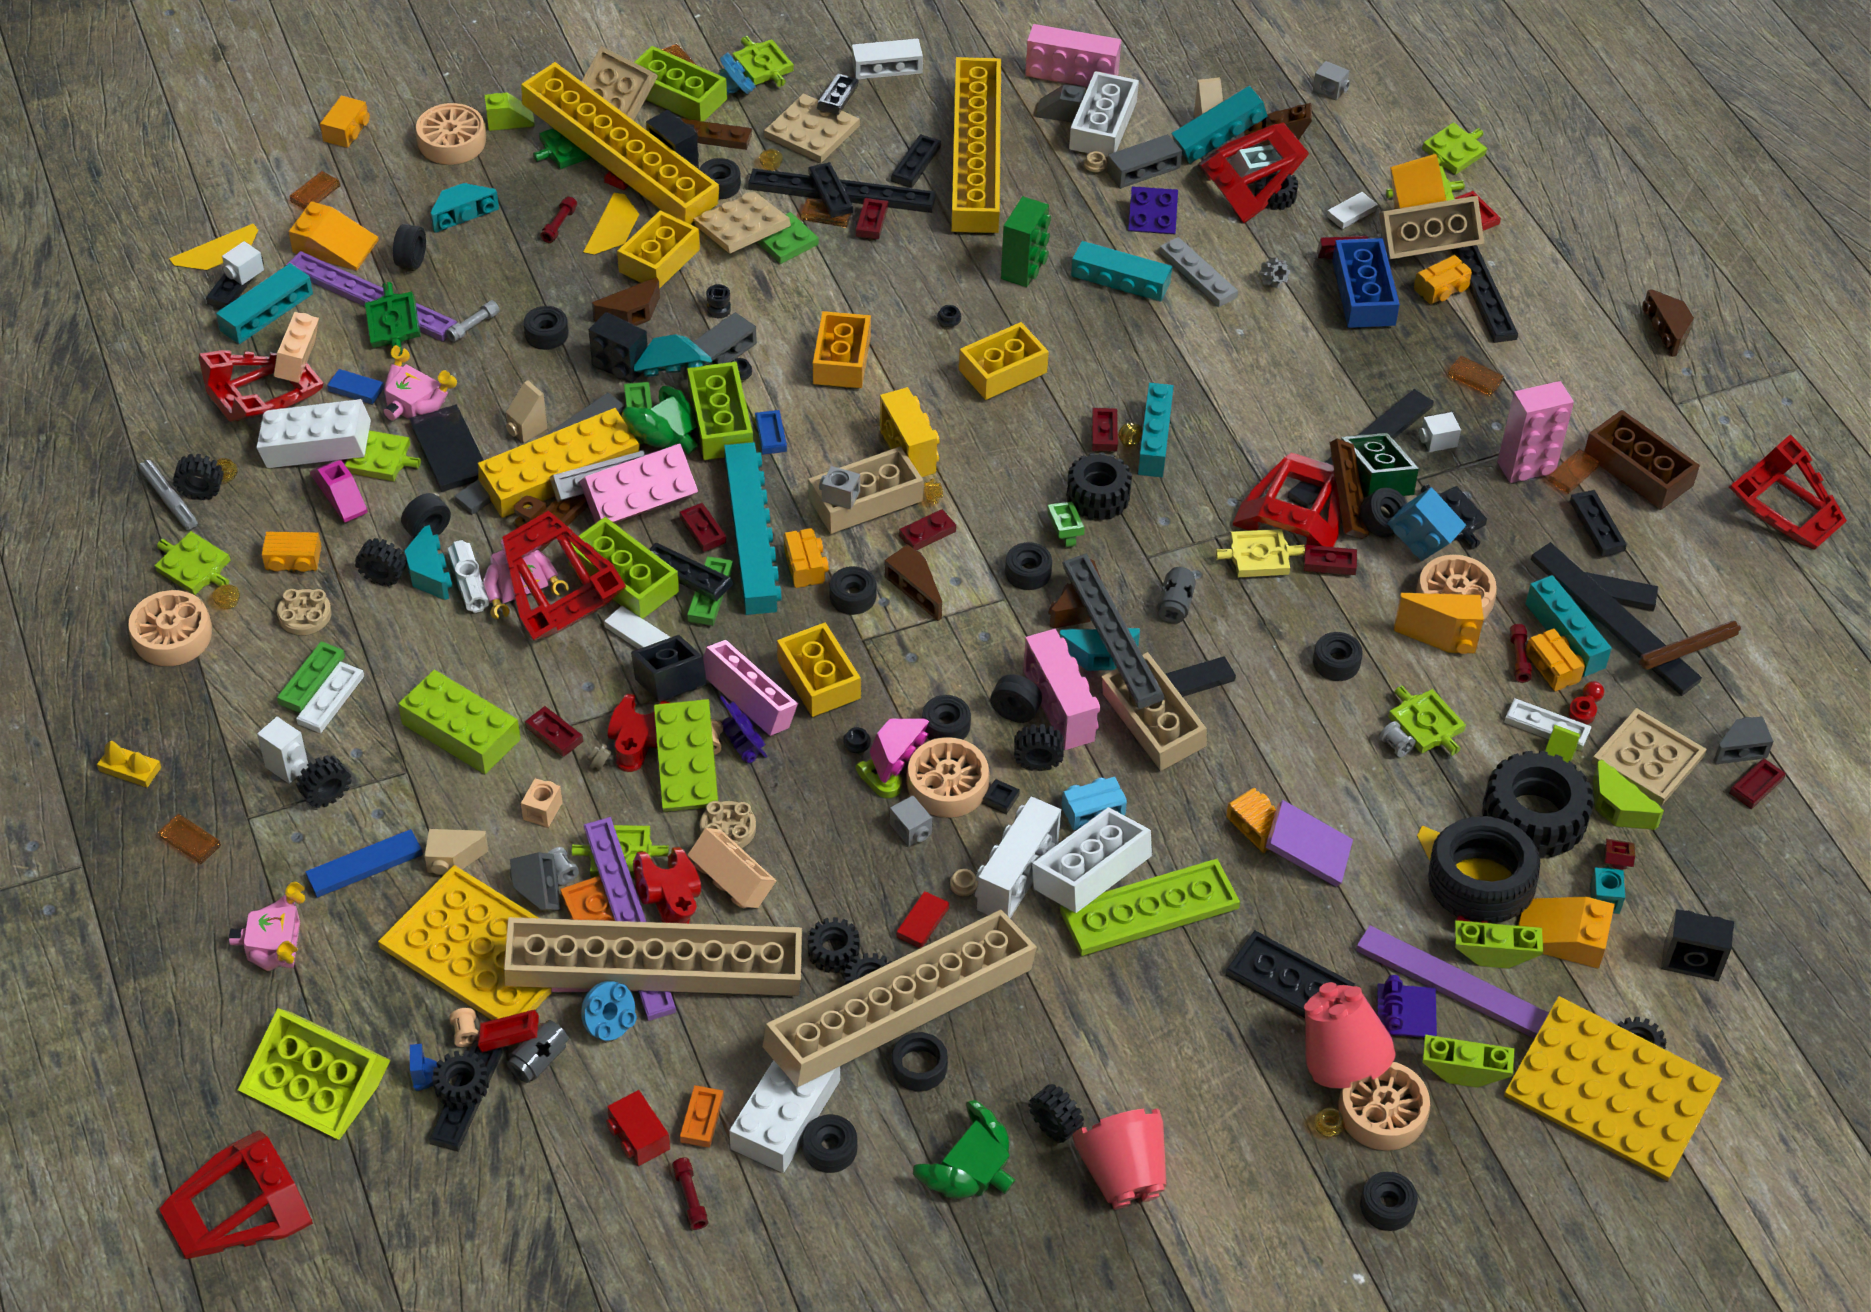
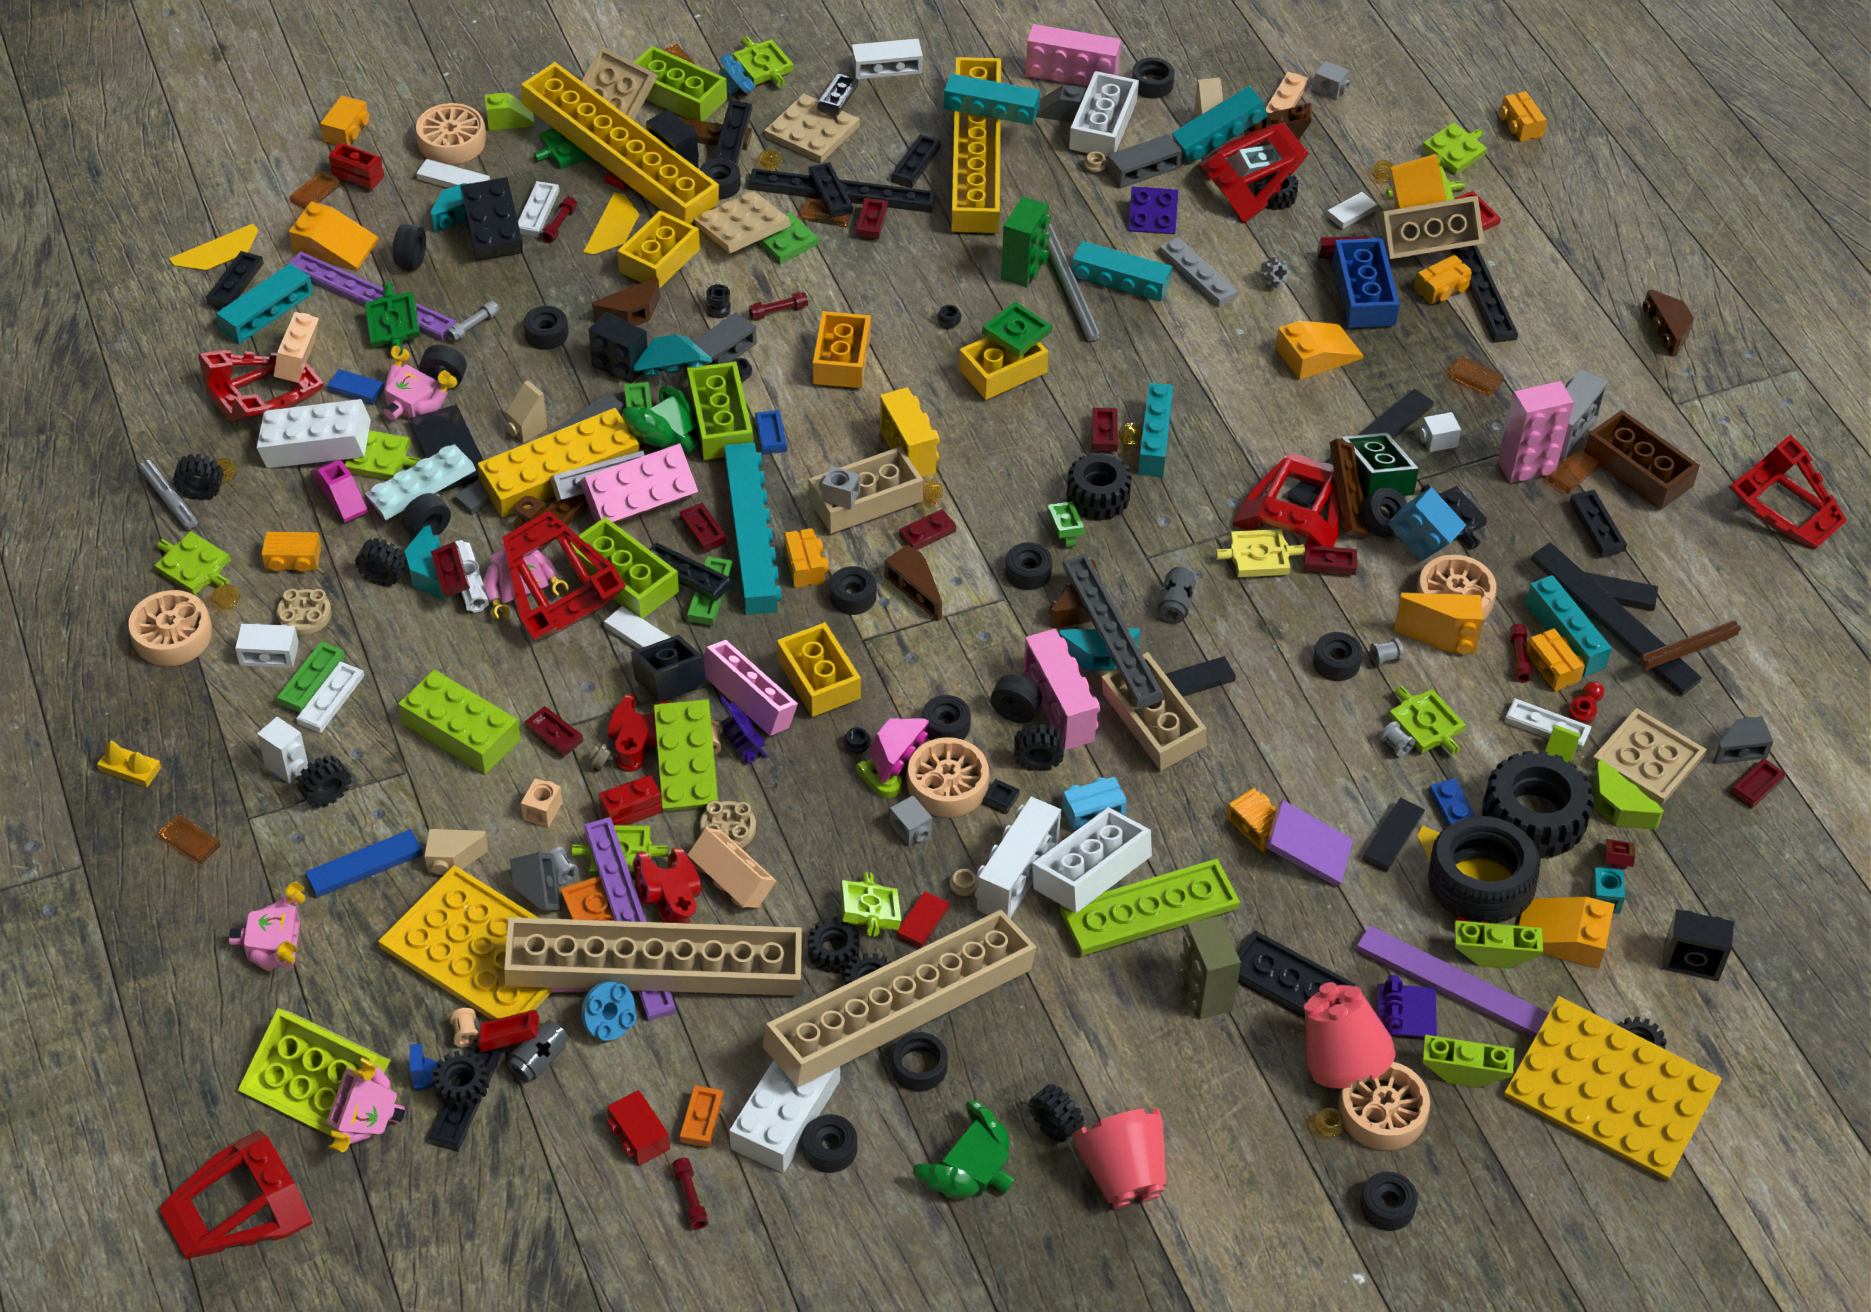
white brick [222,241,264,285] -> none
none -> white brick [235,624,299,668]
none -> bright pink torso [326,1057,405,1152]
none -> red brick [329,143,384,189]
none -> light aqua plate [365,444,476,520]
none -> white tile [416,159,490,188]
none -> black tyre [419,345,467,389]
none -> dark red plate [431,542,470,598]
none -> black brick [460,177,523,262]
none -> white tile [518,181,559,237]
none -> red brick [598,775,662,825]
none -> black plate [714,100,753,165]
none -> dark red bar [749,292,808,320]
none -> lime plate [840,872,901,937]
none -> teal brick [944,74,1040,125]
none -> green plate [982,302,1052,357]
none -> light grey axle [1046,223,1099,342]
none -> black tyre [1132,57,1175,98]
none -> olive brick [1178,915,1241,1019]
none -> light nougat plate [1266,72,1309,114]
none -> light orange slope [1275,321,1363,380]
none -> black tile [1362,797,1425,872]
none -> light grey bush [1370,637,1404,666]
none -> clear yellow plate [1372,160,1393,181]
none -> blue plate [1429,778,1476,826]
none -> light orange brick [1499,91,1548,142]
none -> light grey brick [1560,369,1608,460]

